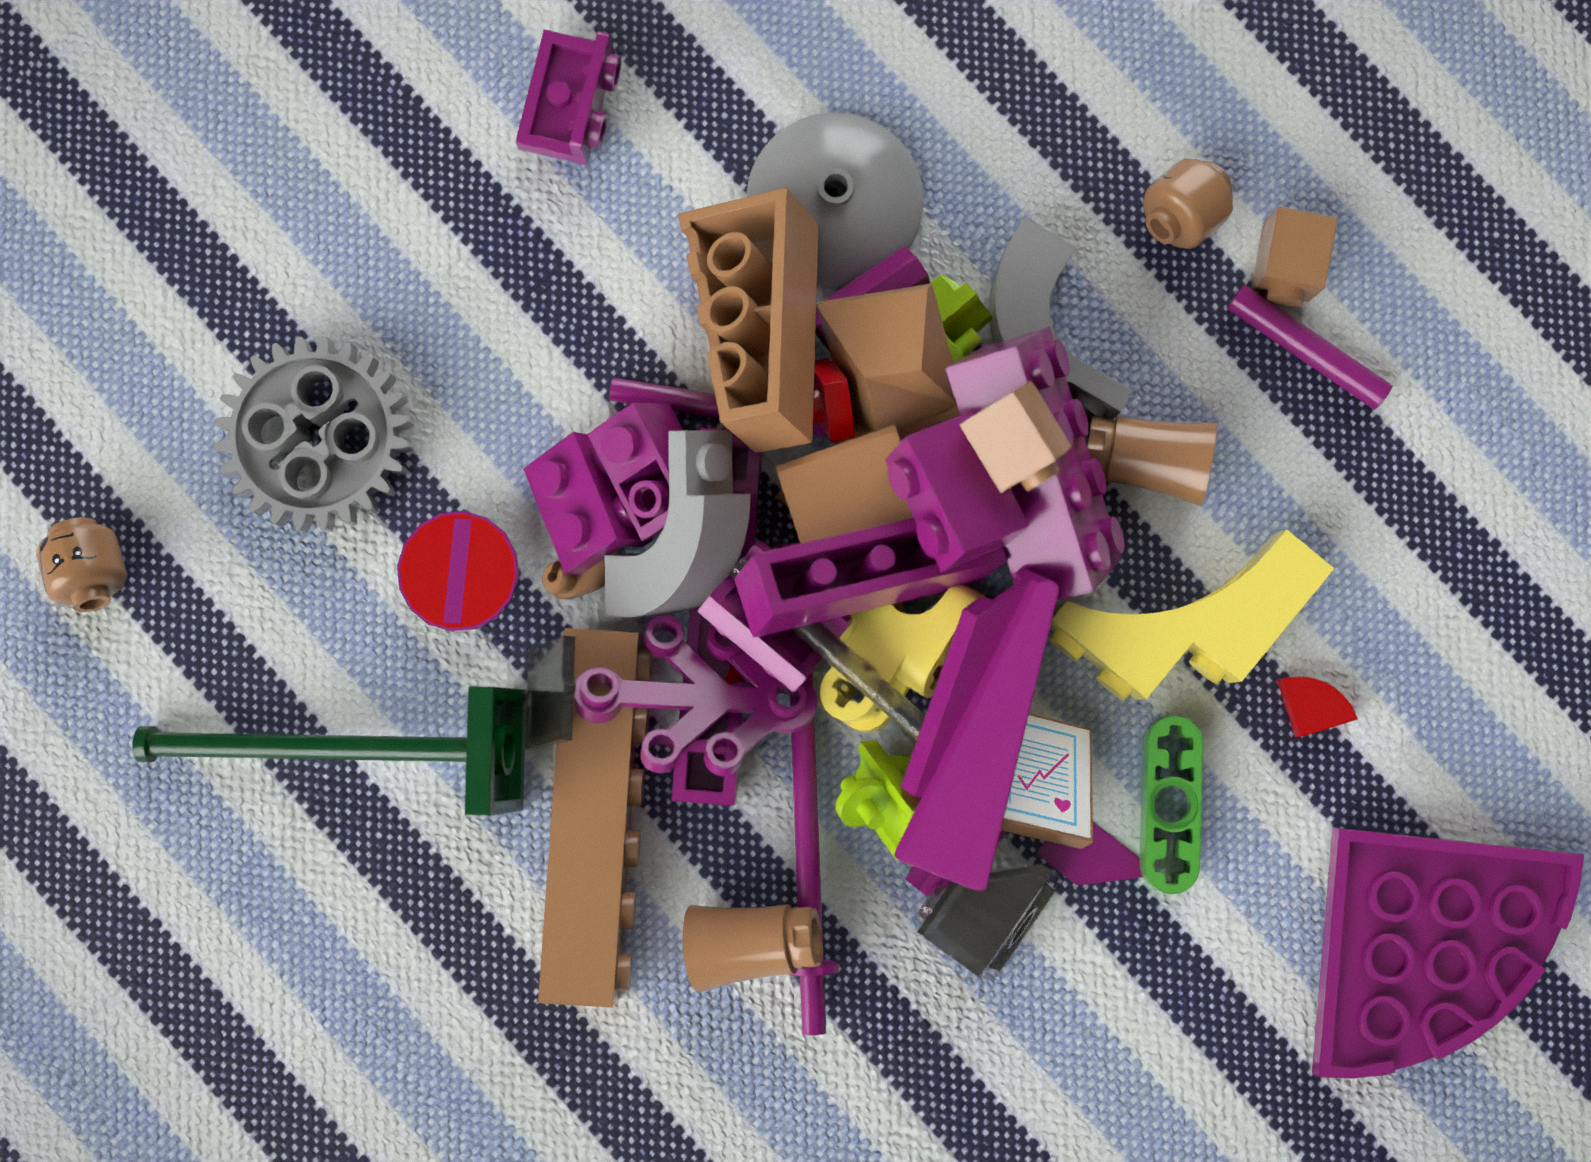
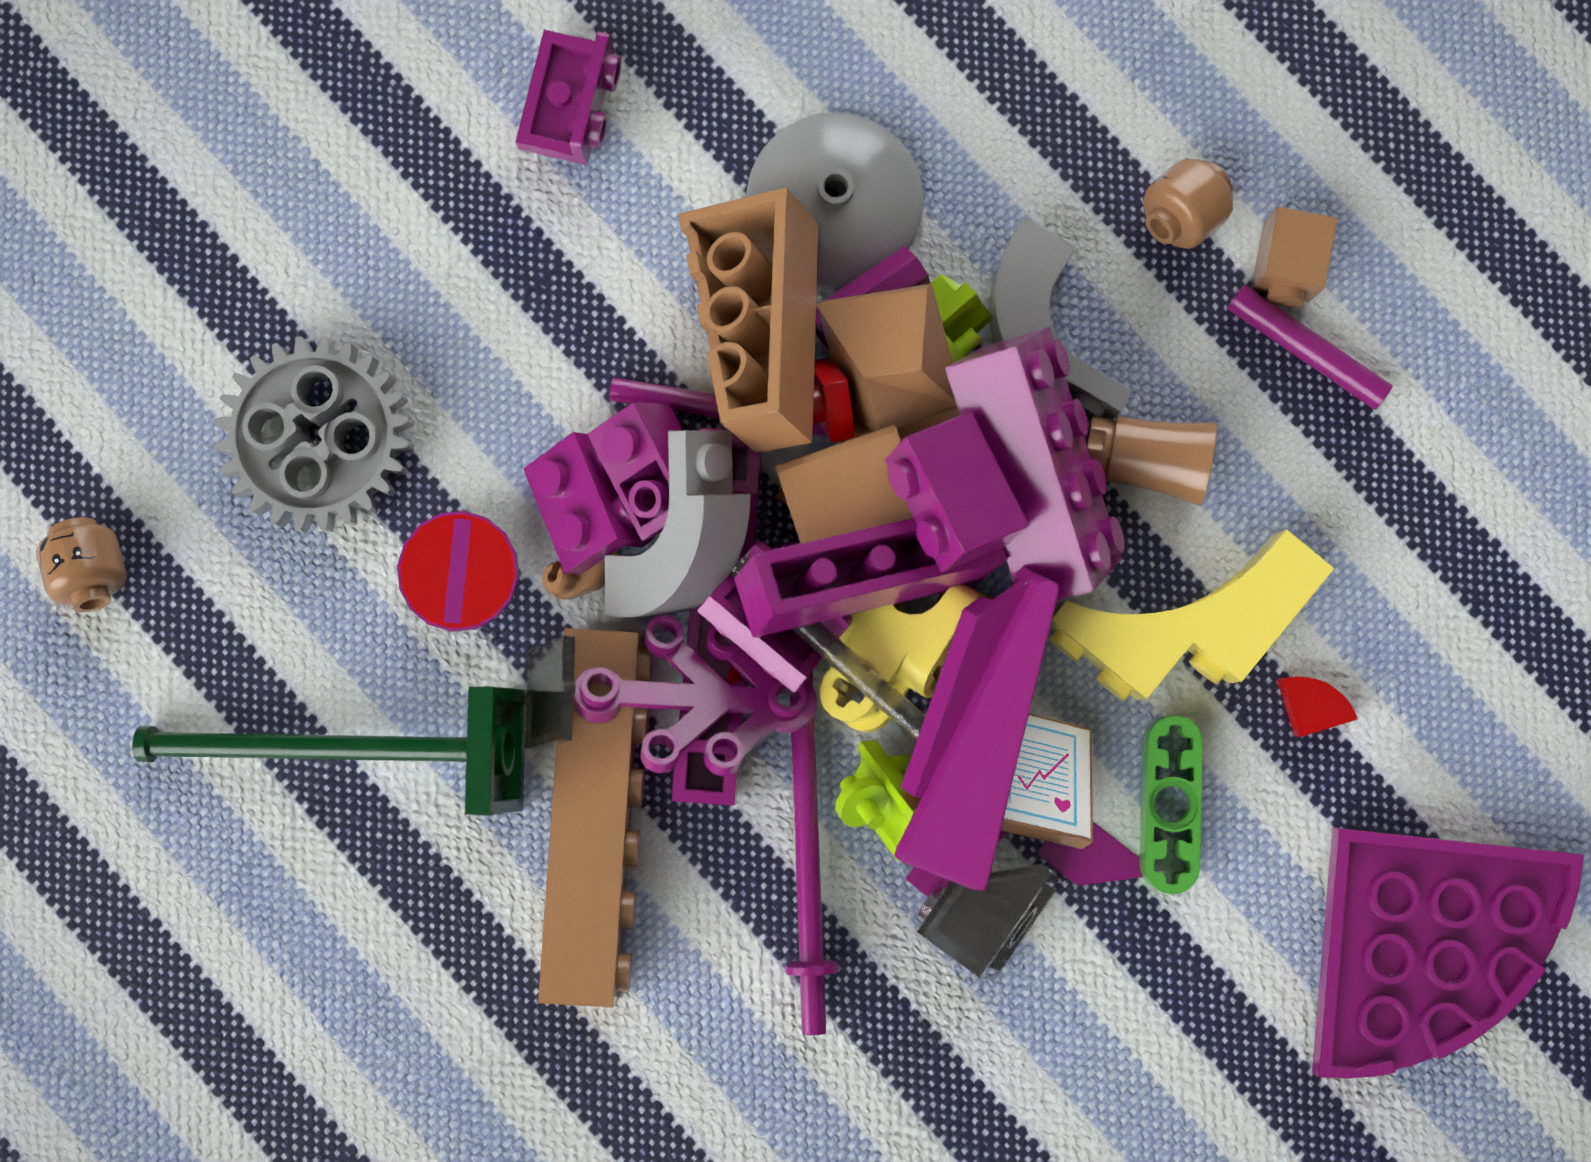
medium nougat plant [683,904,823,993] -> none
brick [960,380,1072,492] -> none

